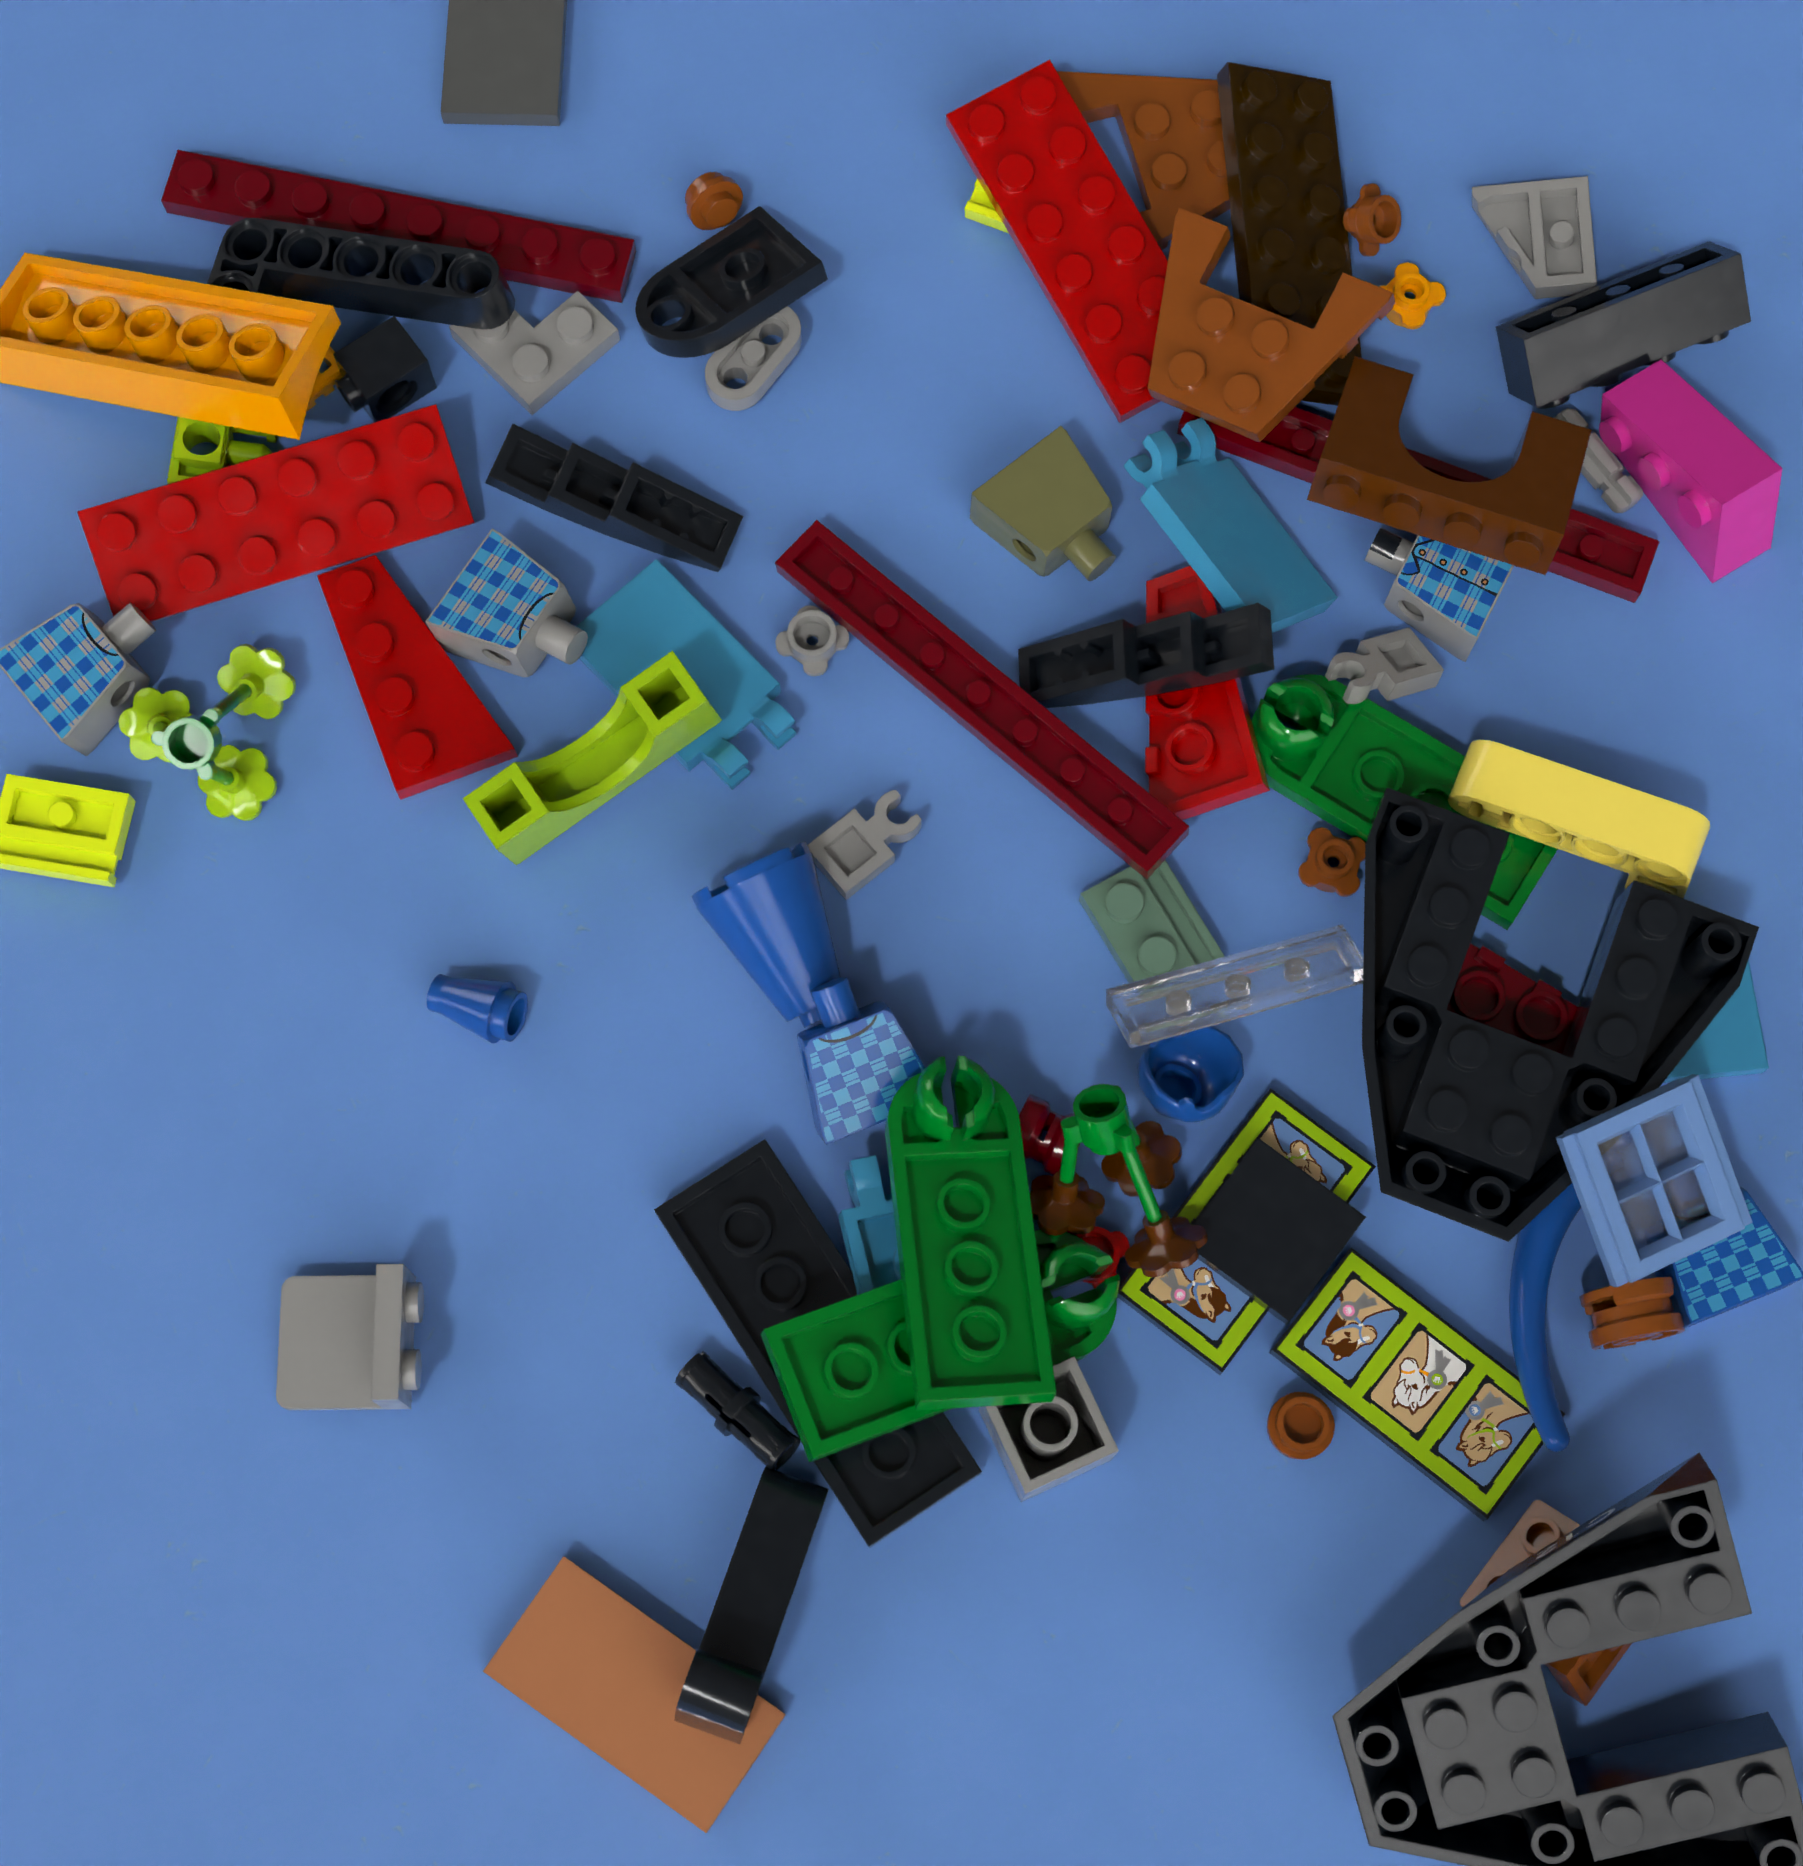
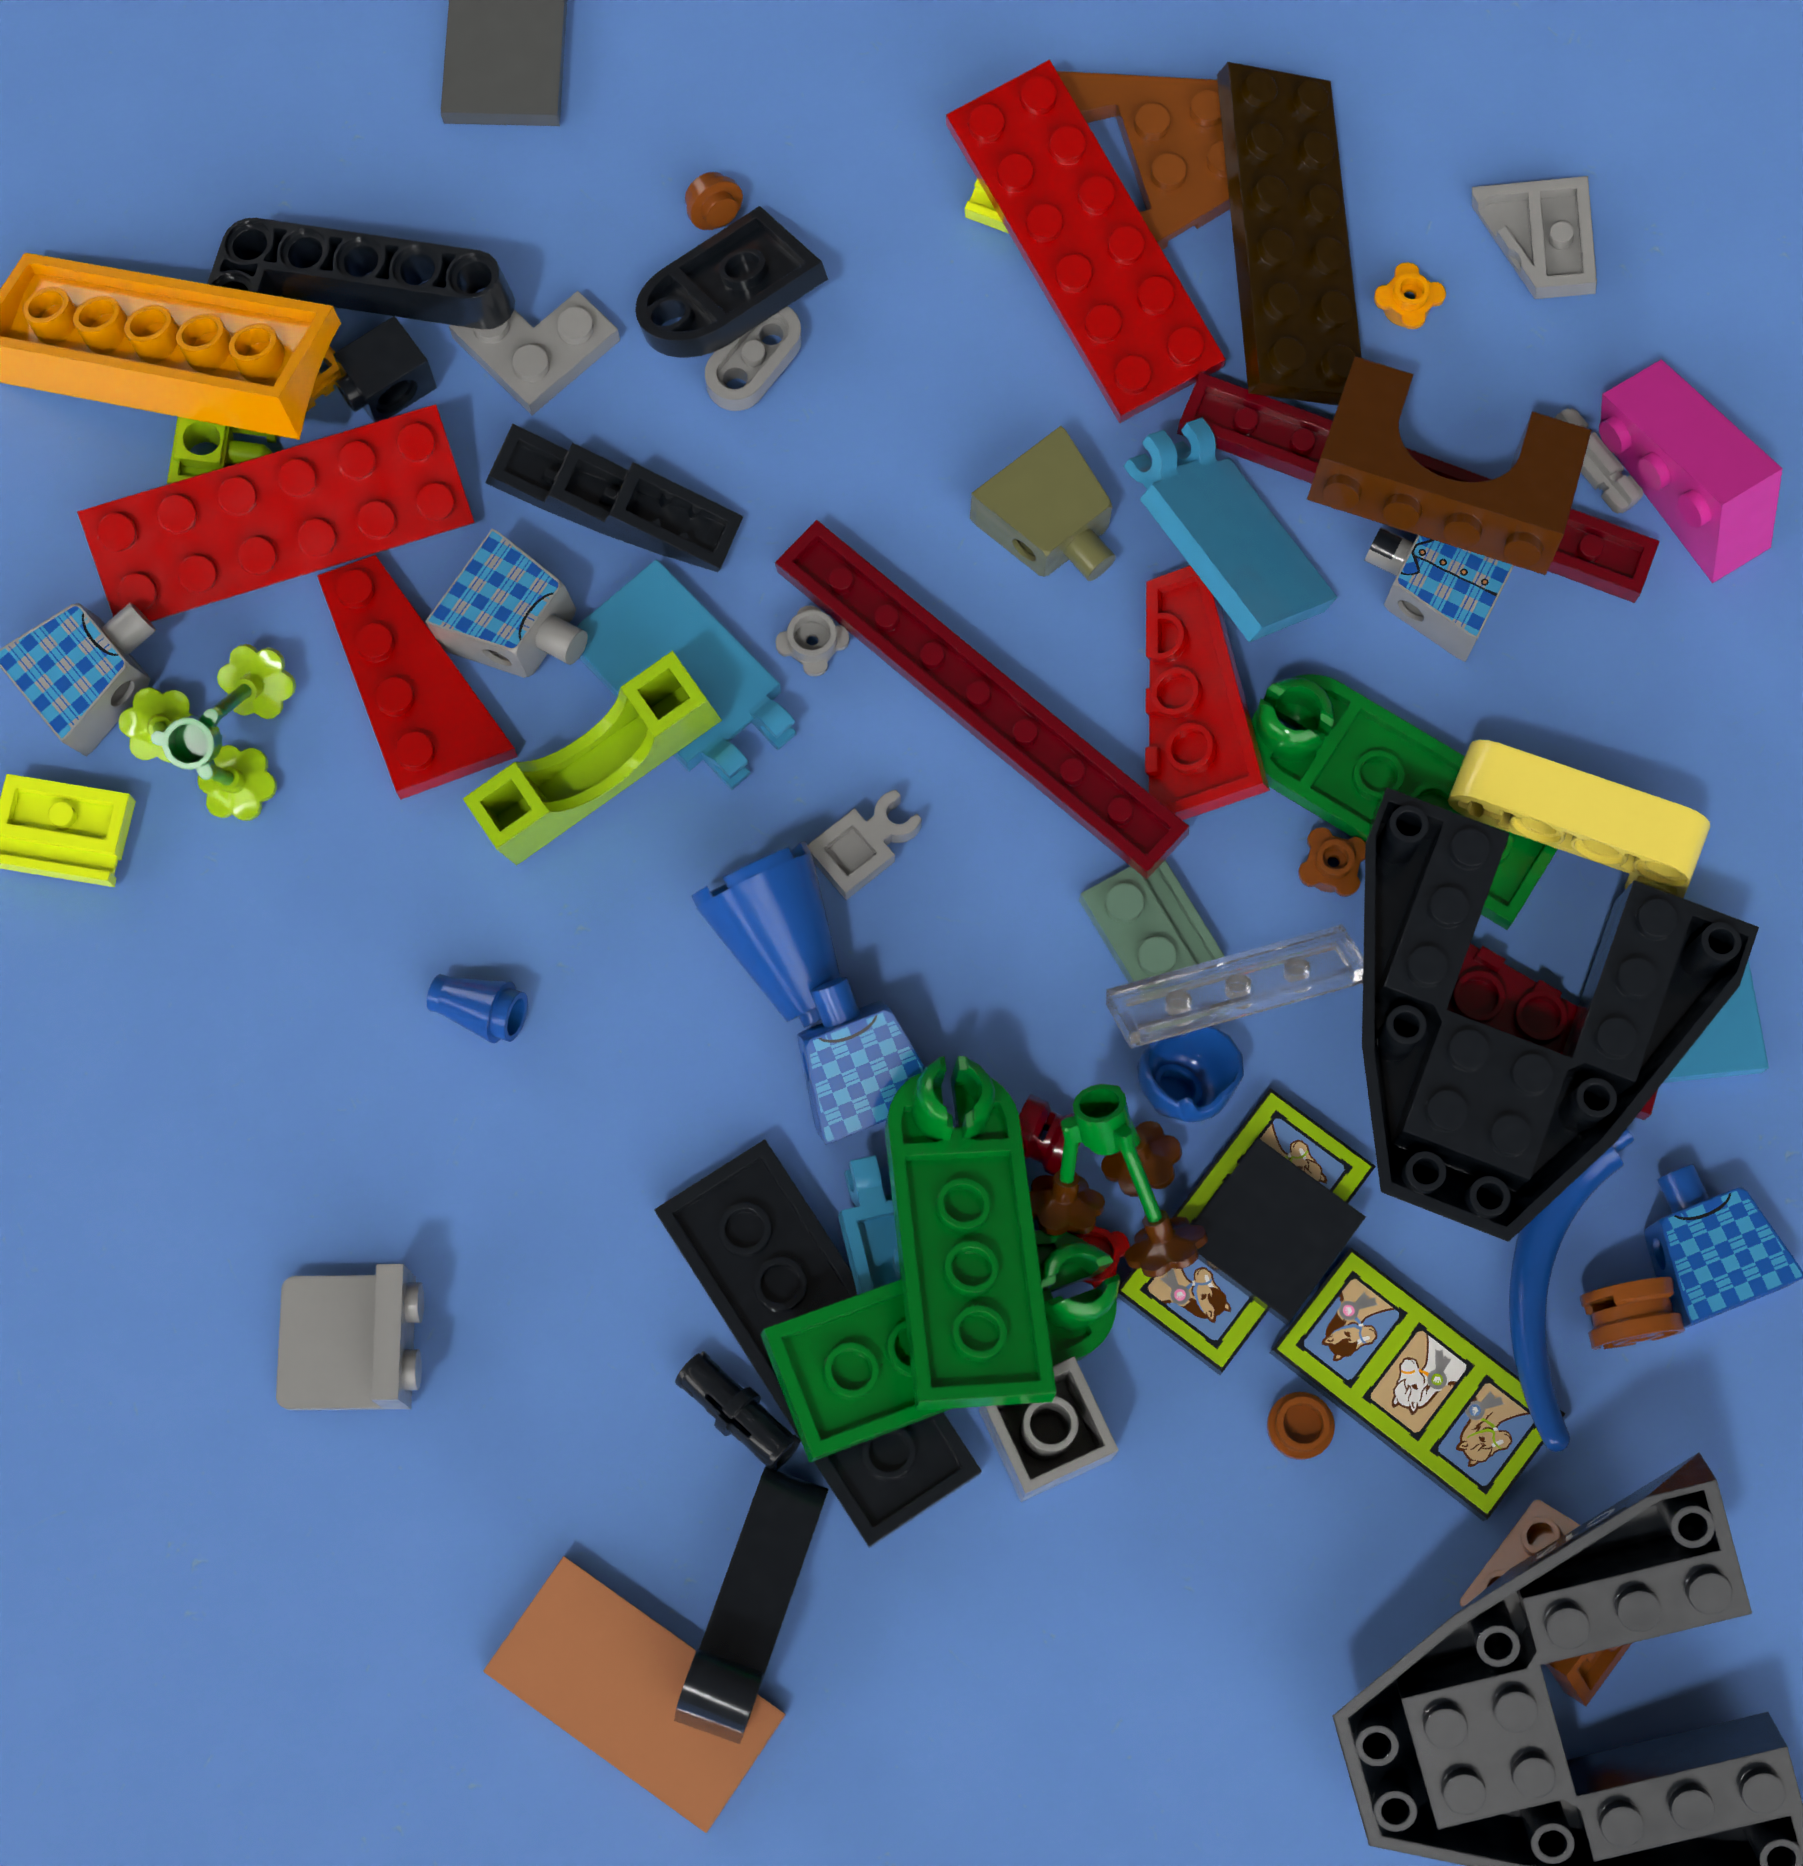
dark red plate [161,150,636,303] -> none
black slope [1018,603,1274,708] -> none
dark orange wing [1148,207,1395,443] -> none
light grey plate [1325,627,1444,704] -> none
dark orange plate [1343,183,1401,257] -> none
black brick [1496,242,1751,409] -> none
medium blue piece [1555,1074,1753,1287] -> none

